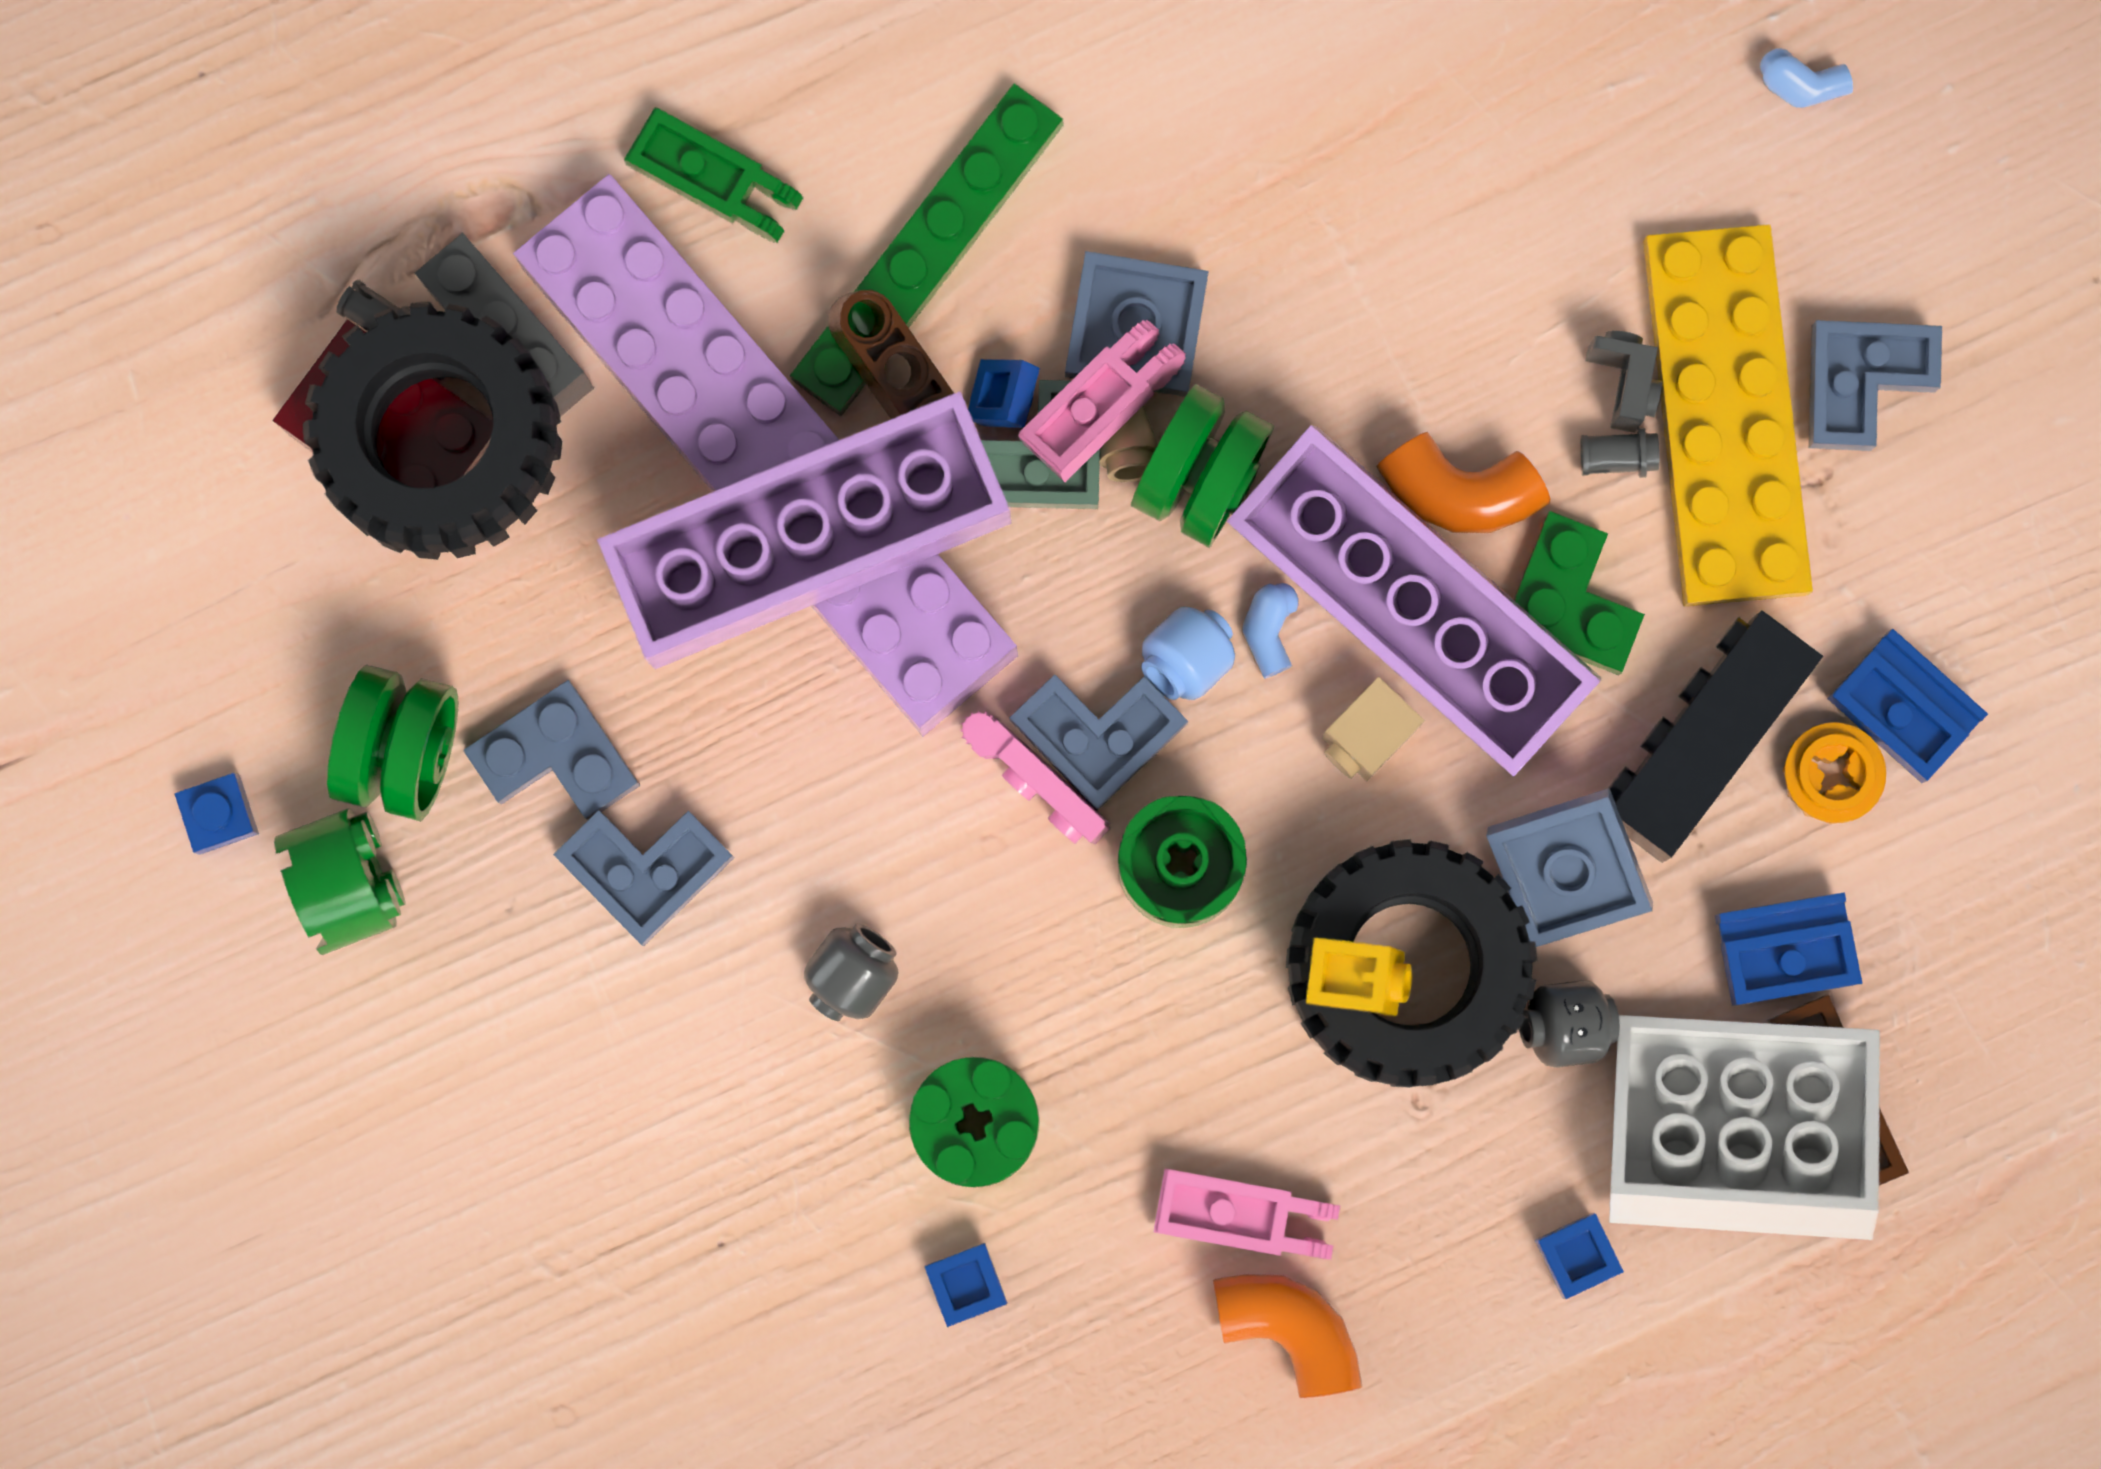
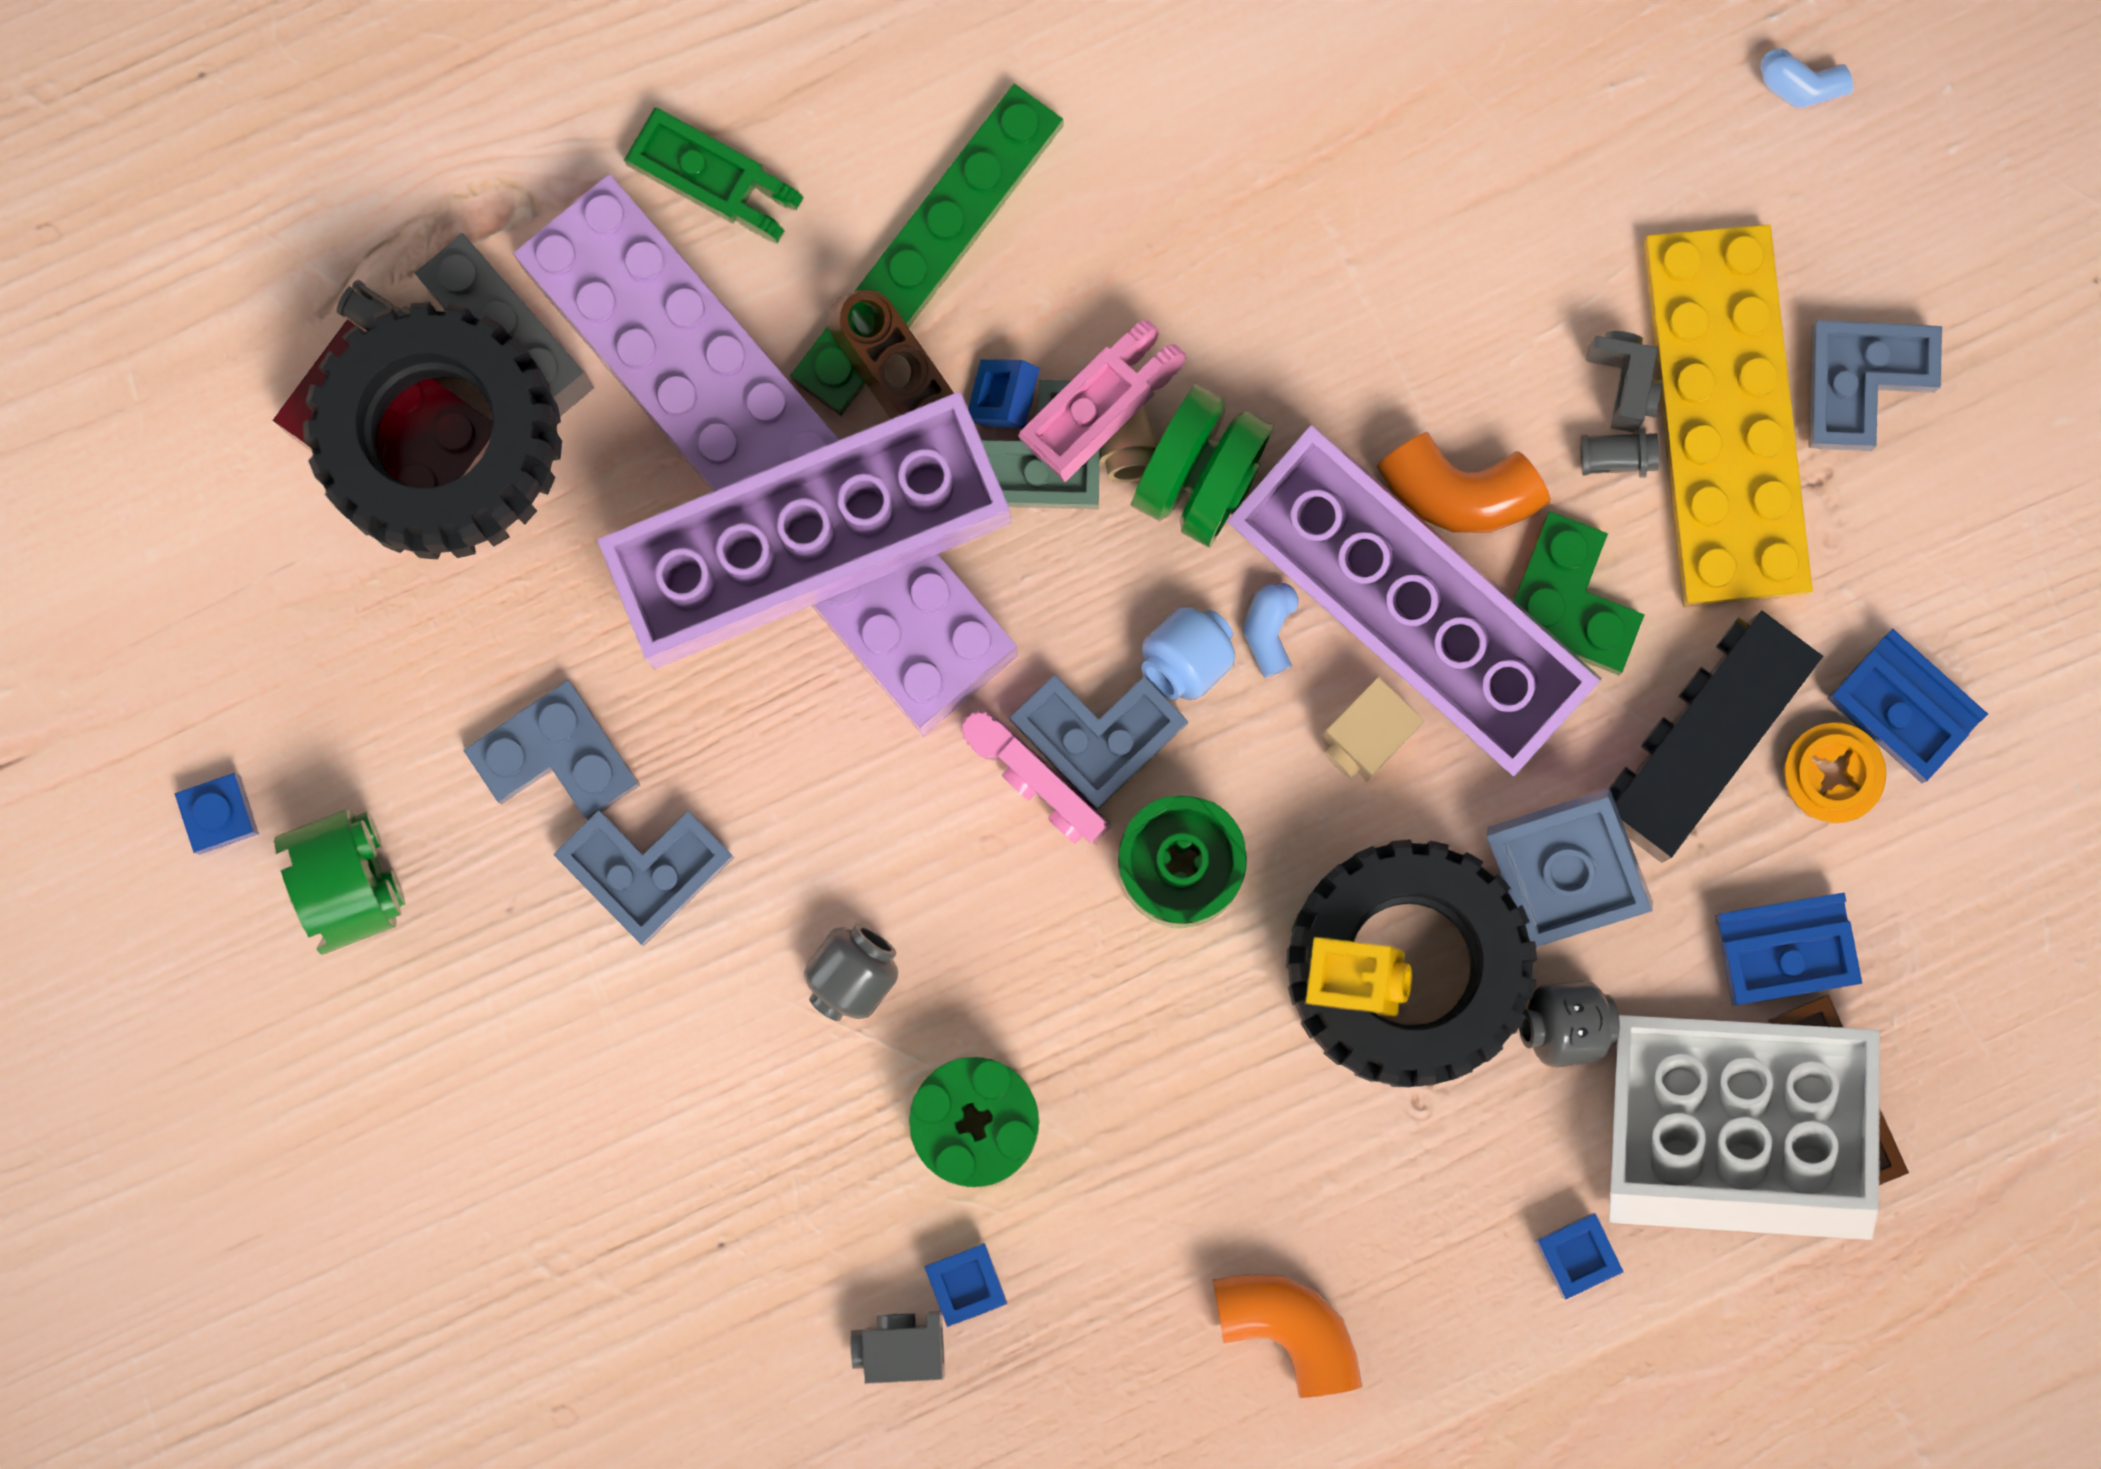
green wheel [327,665,459,822] -> none
sand blue plate [1065,251,1209,397] -> none
bright pink hinge [1153,1168,1340,1260] -> none
none -> dark grey brick [851,1311,945,1384]

